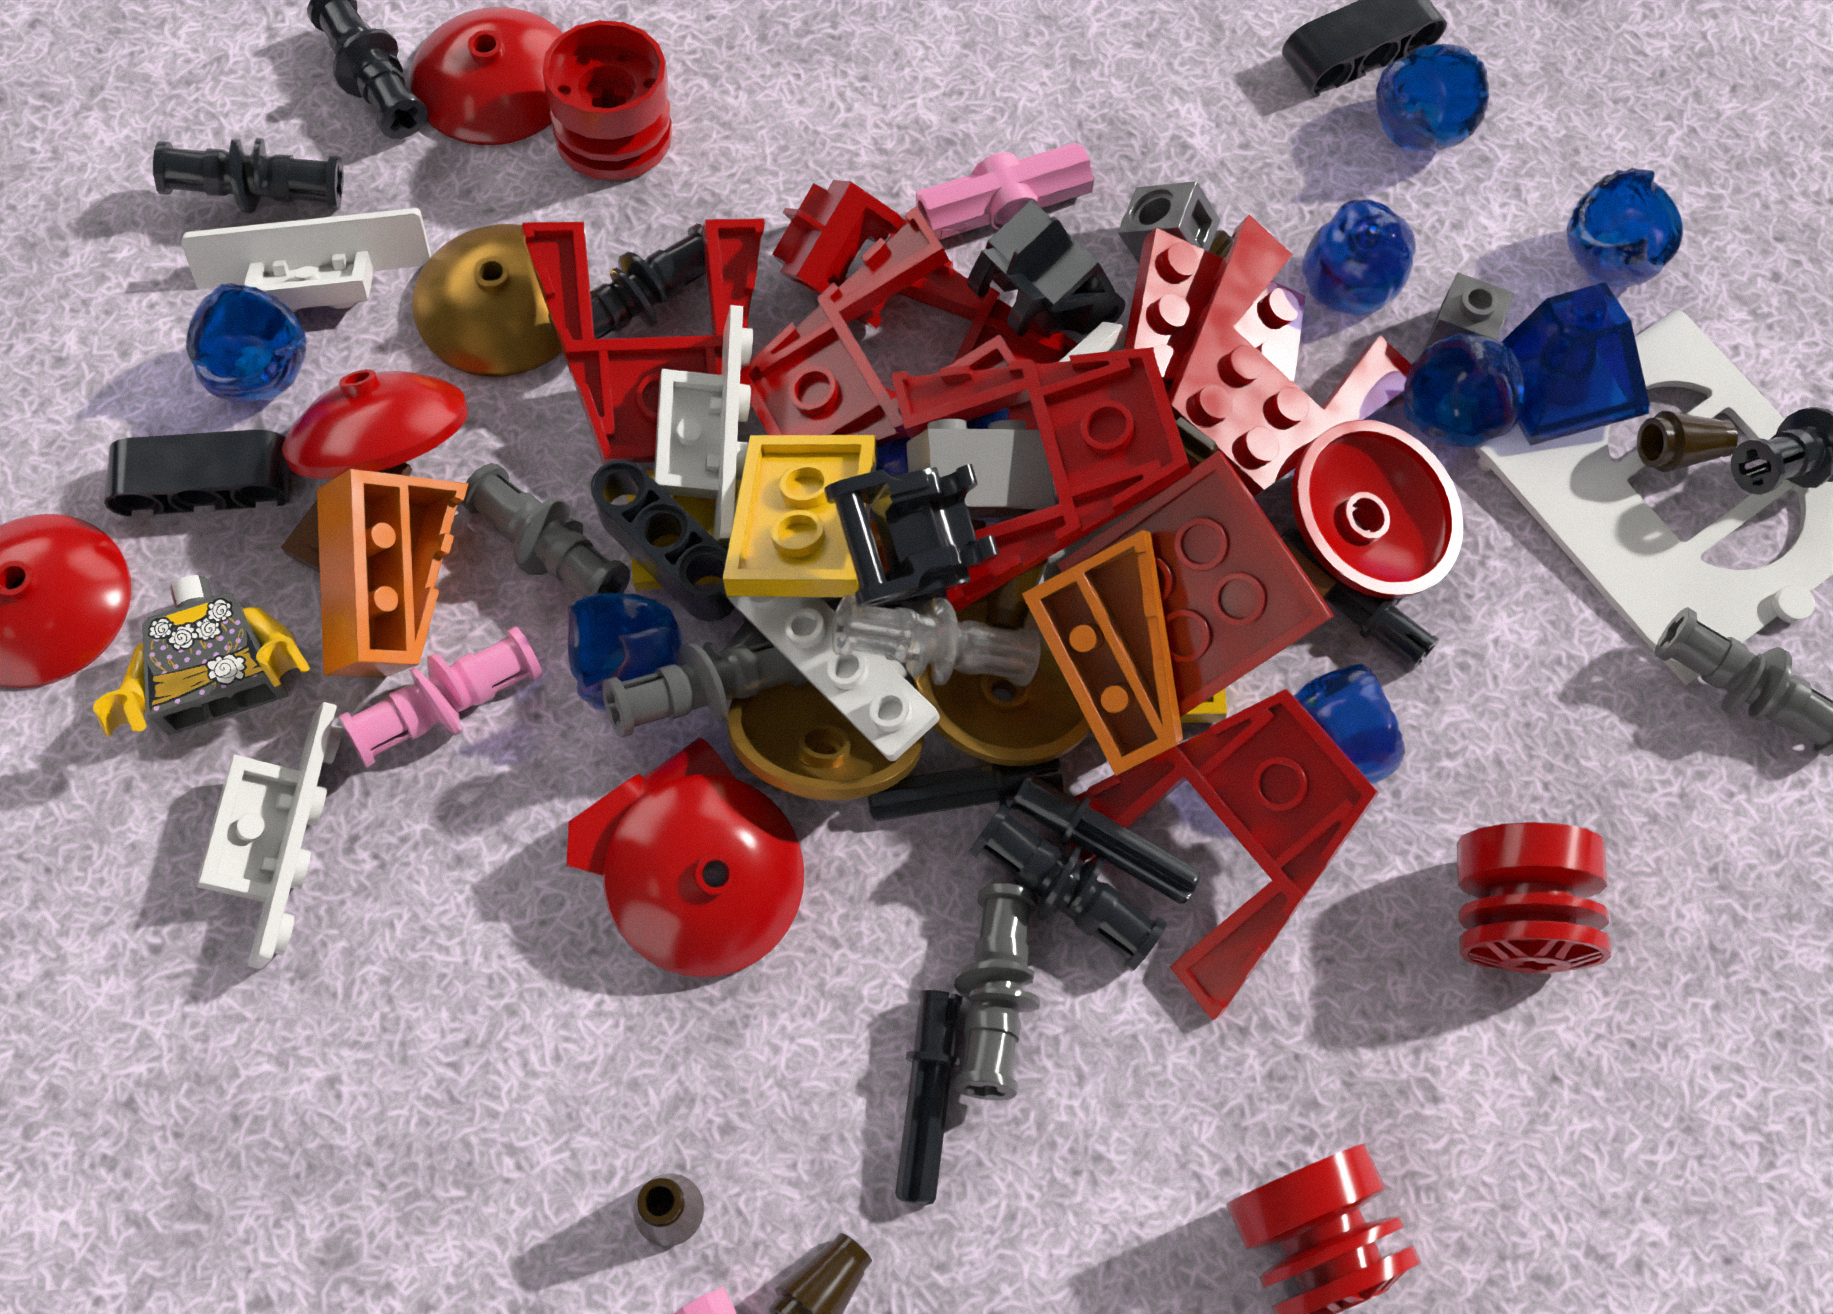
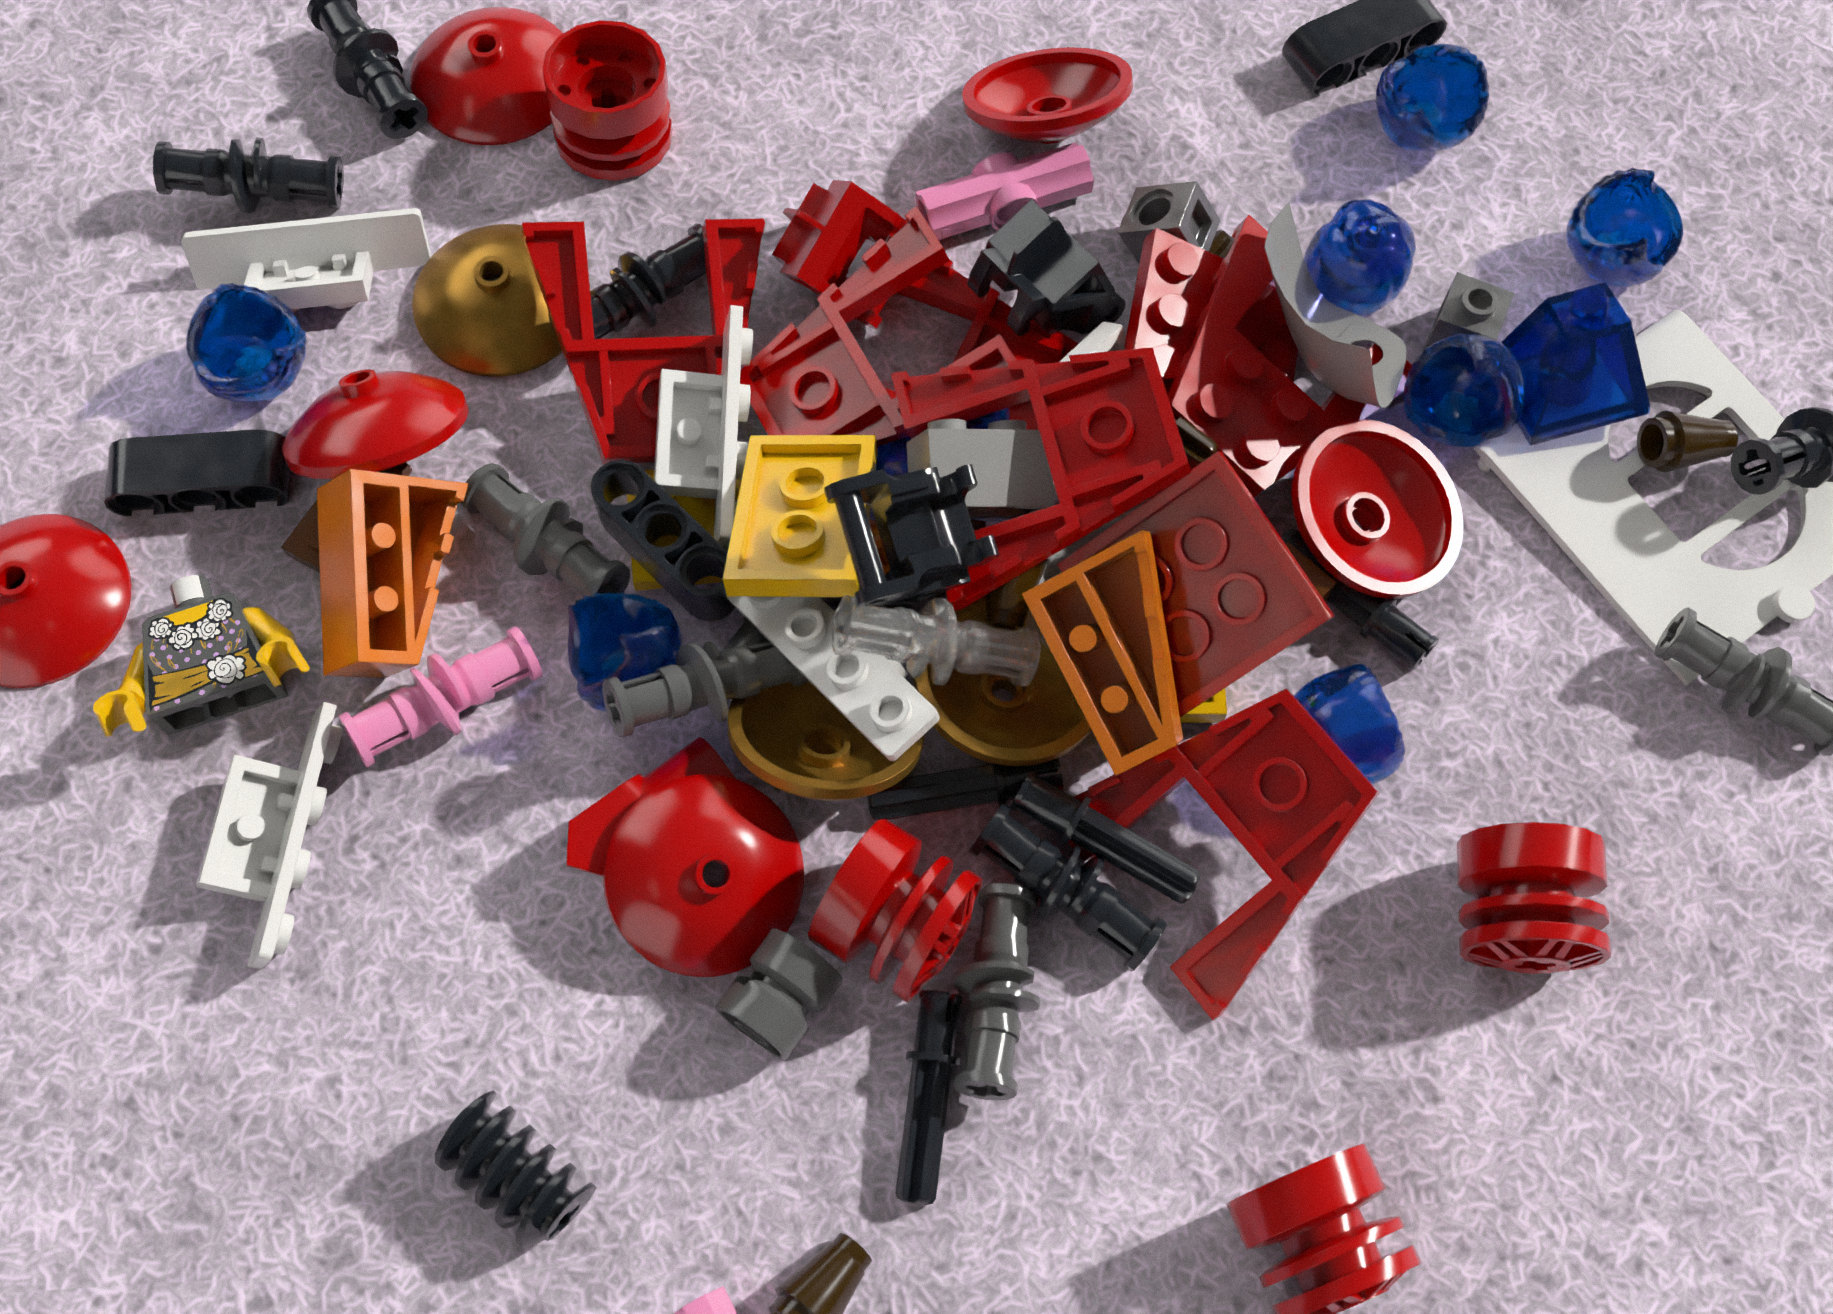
dark brown cone [633,1173,704,1247] -> none
none -> black piece [435,1090,597,1249]
none -> dark grey wheel [715,928,843,1060]
none -> red wheel [808,819,983,1003]
none -> red dish [962,47,1133,144]
none -> light grey piece [1264,202,1407,409]

